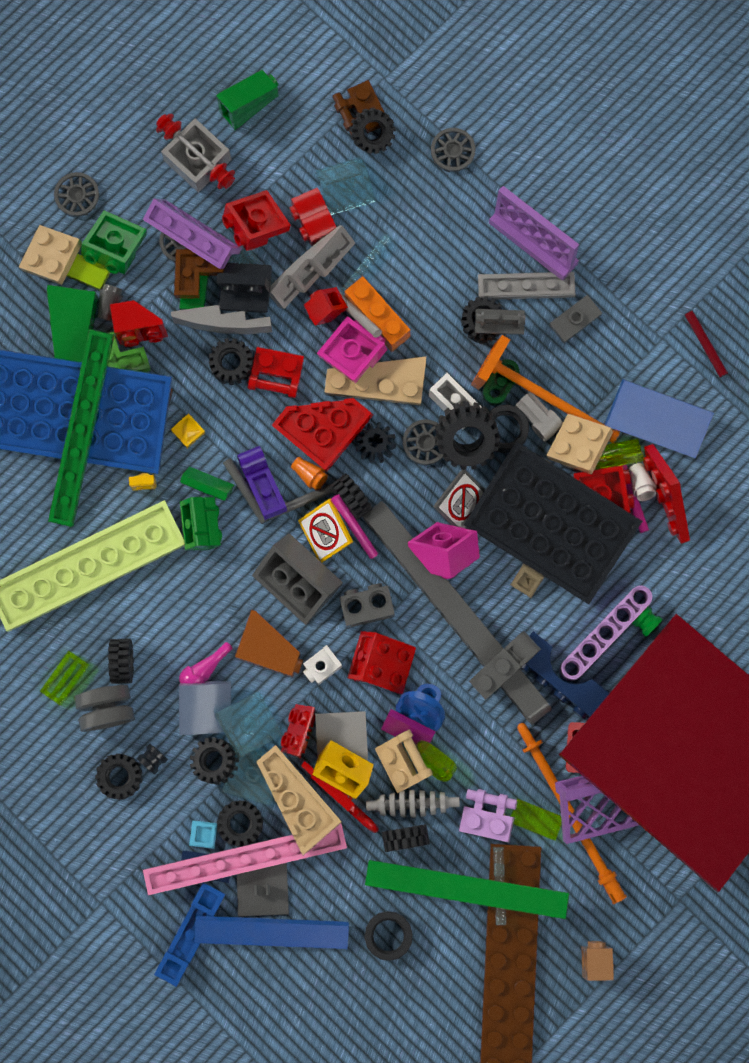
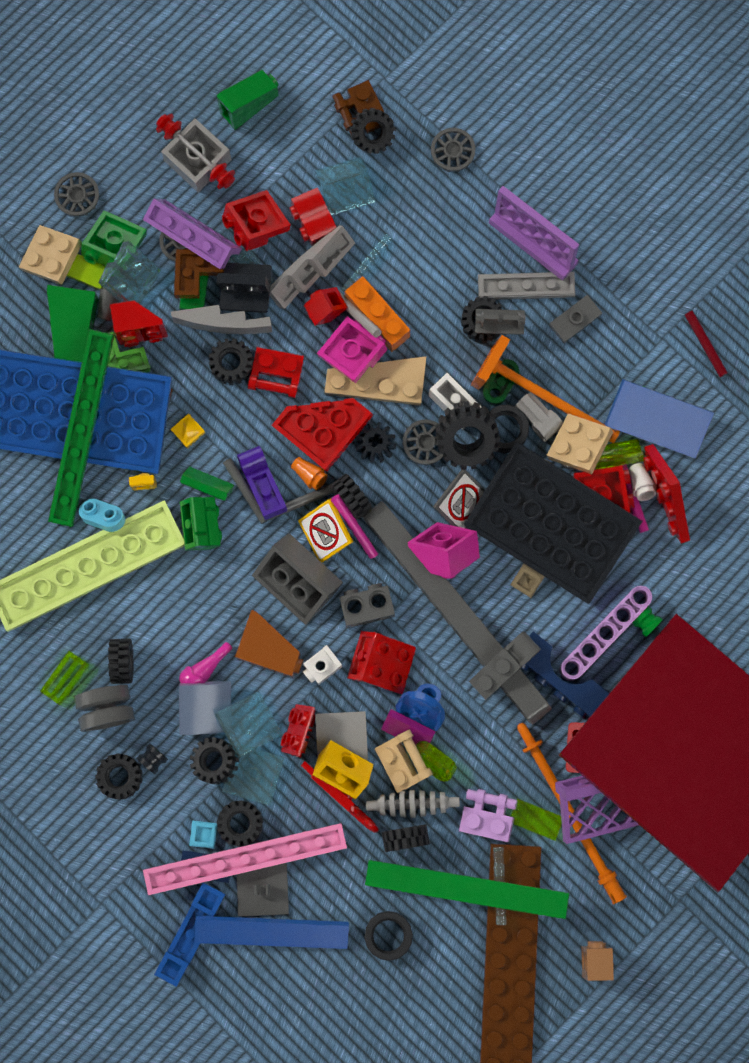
tan wing [256,745,342,856] -> none
none -> medium azure plate [79,499,126,532]
none -> clear light blue slope [98,241,161,304]

